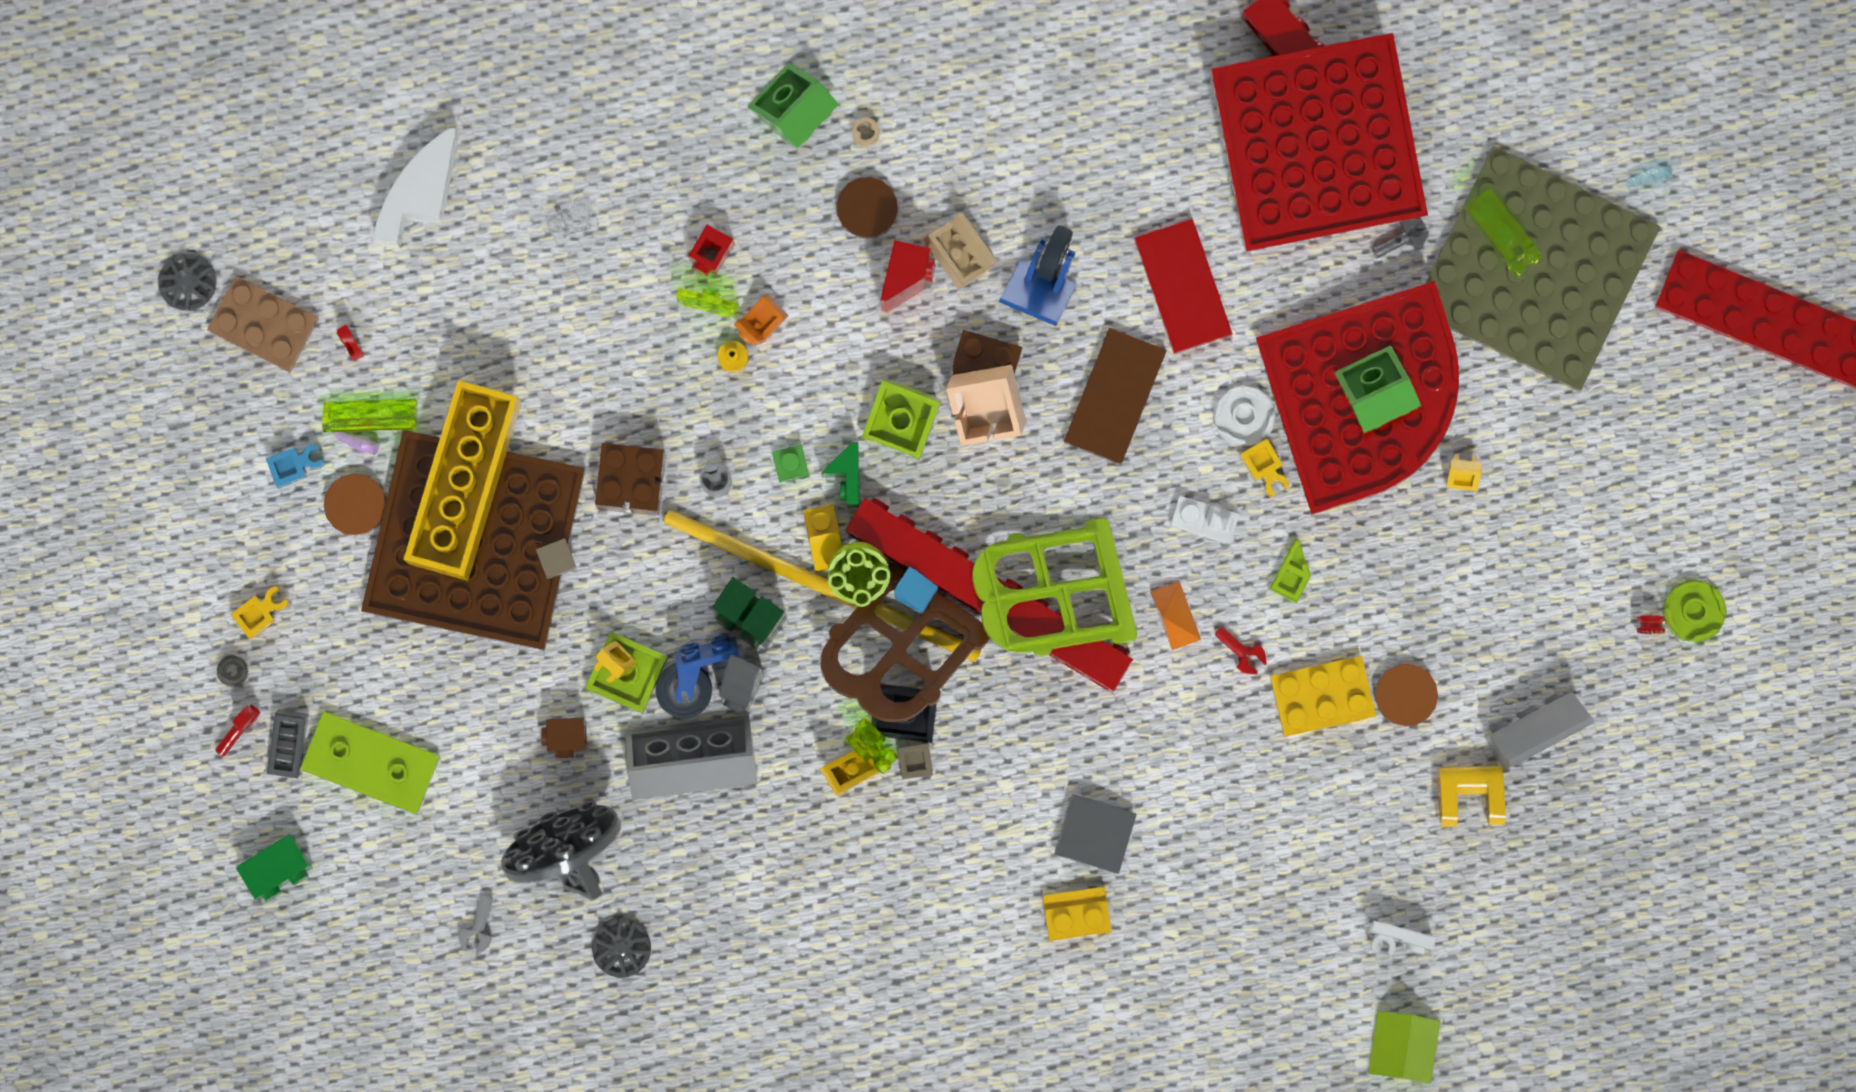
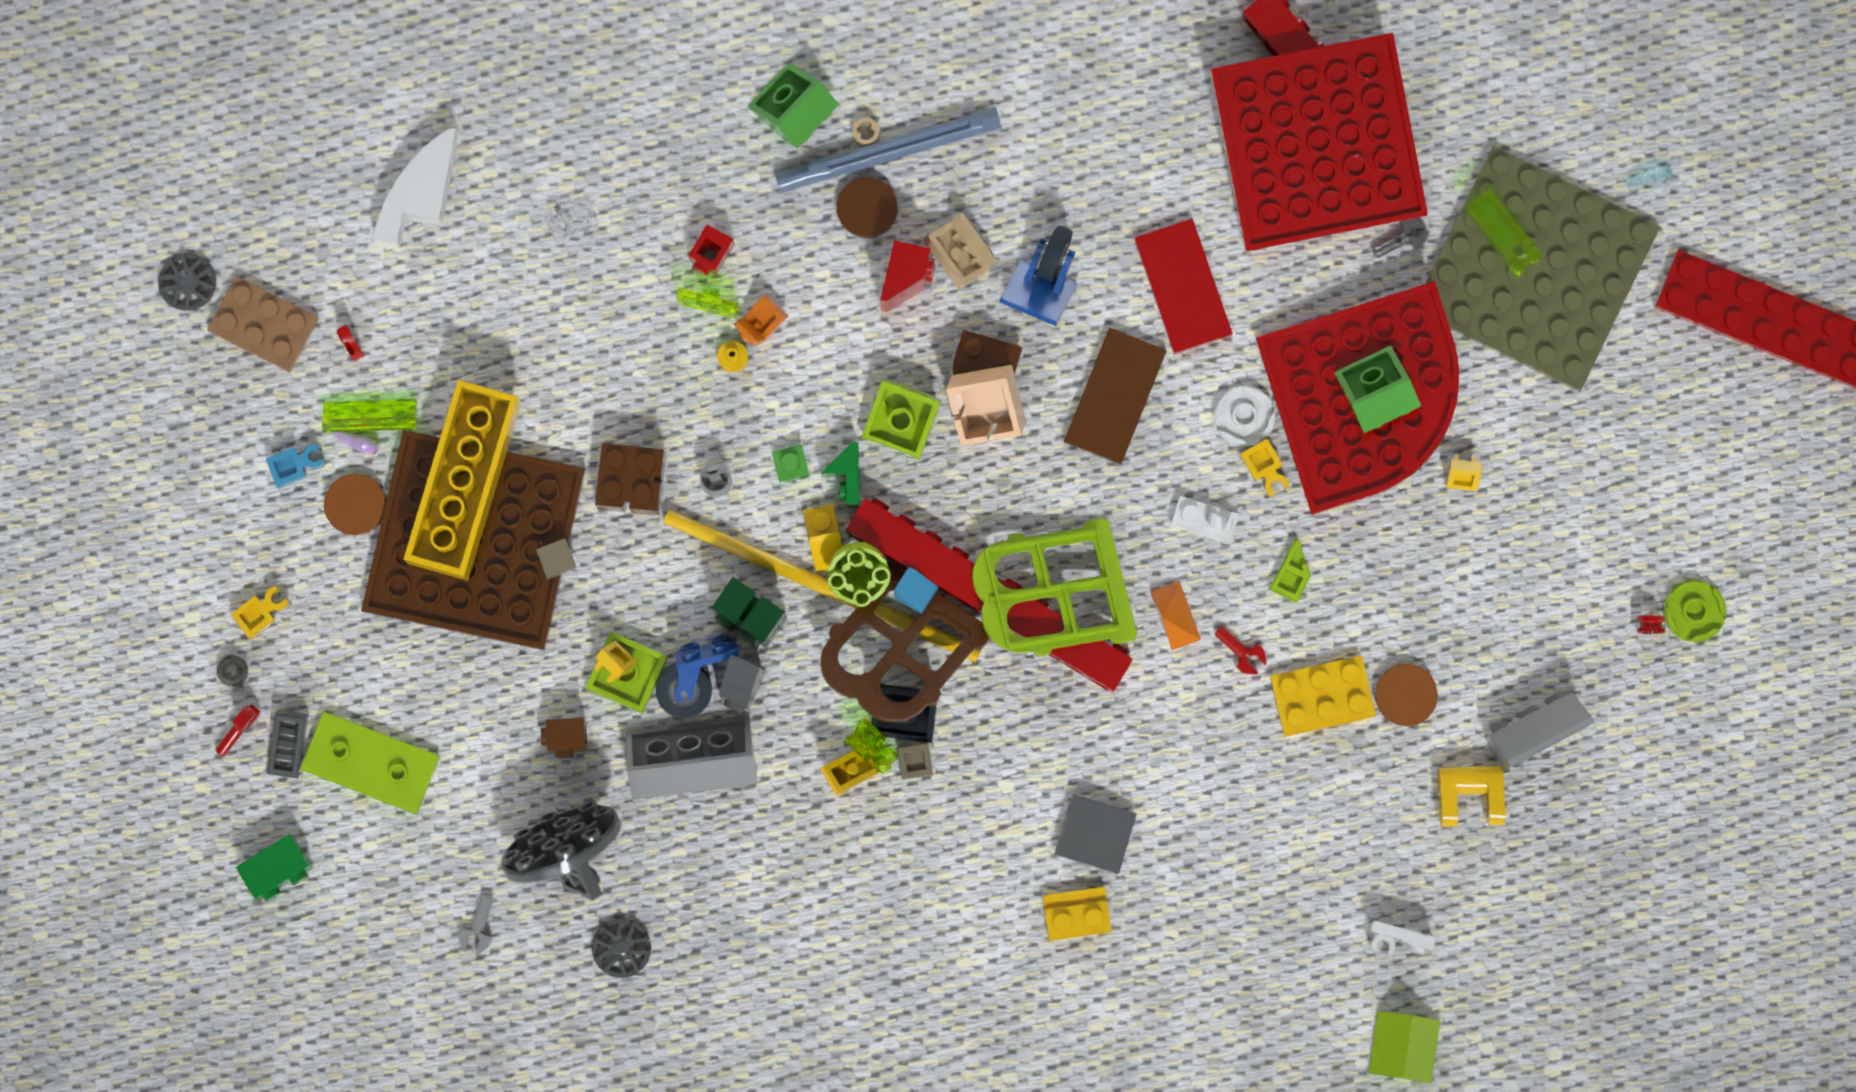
none -> sand blue piece [774,108,1002,193]

